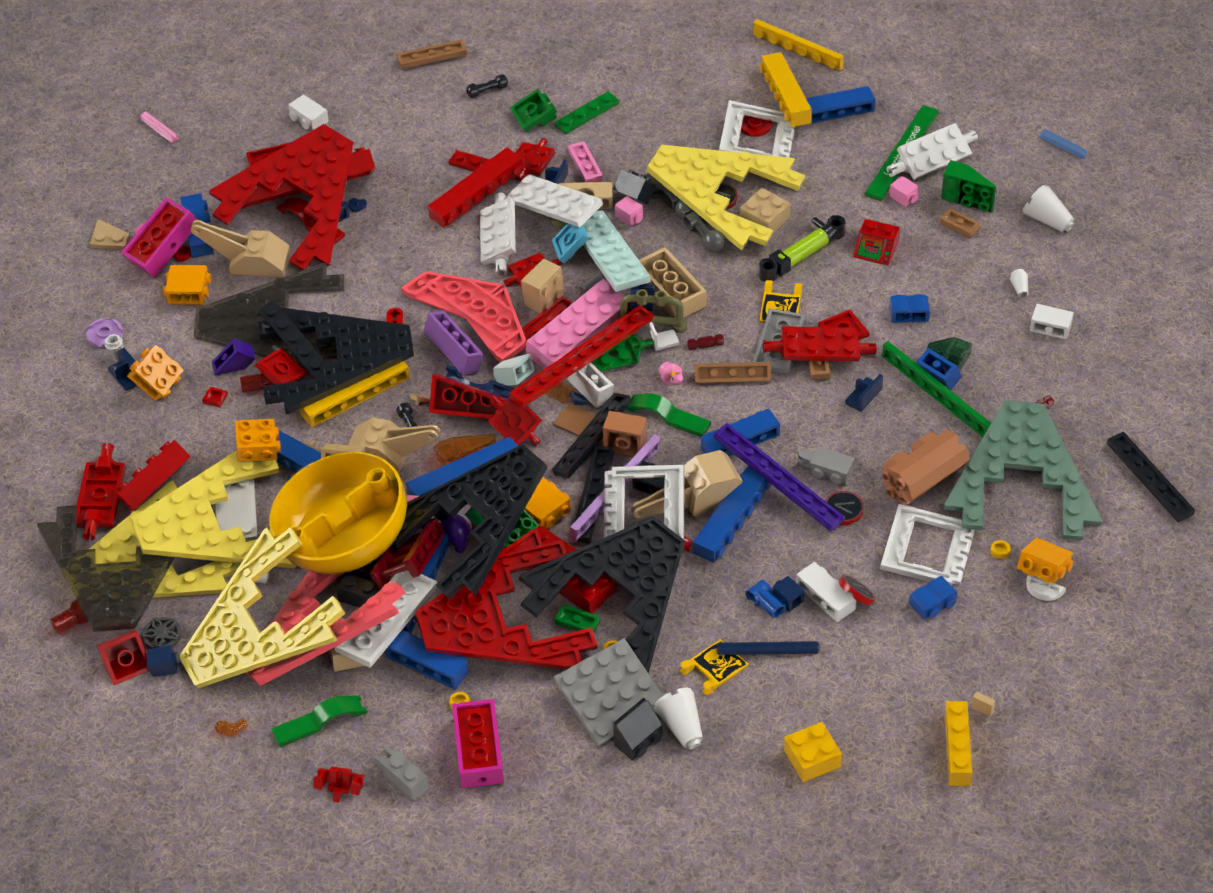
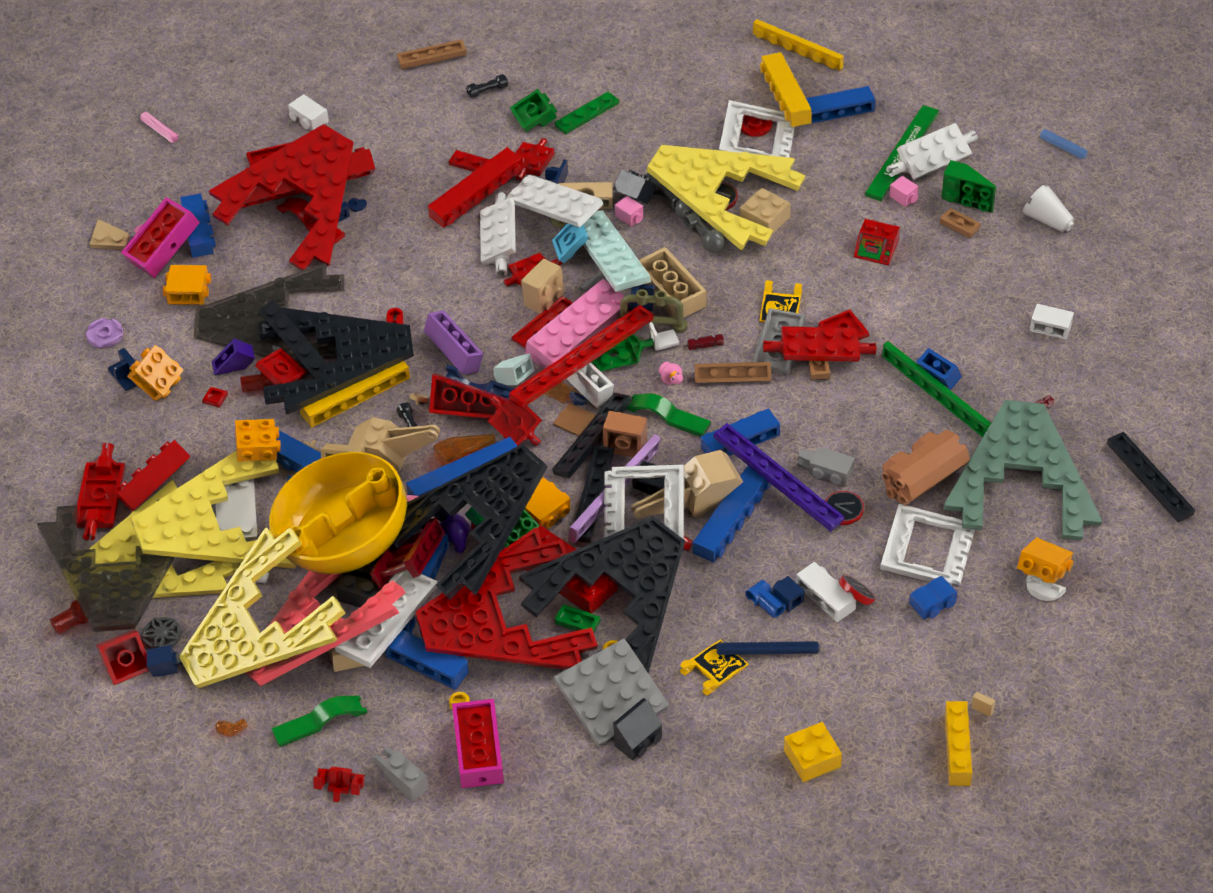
white cone [105,334,123,362] -> none
red tile [173,246,191,262] -> none
tan slope [191,220,291,278] -> none
coral wing [401,271,526,363] -> none
bright pink plate [568,141,603,183] -> none
white cone [654,688,703,749] -> none
piece [759,215,846,282] -> none
dark blue panel [845,374,883,412] -> none
blue brick [889,294,930,323] -> none
clear green slope [927,337,972,370] -> none
yellow tile [990,540,1011,559] -> none
white cone [1010,269,1029,297] -> none

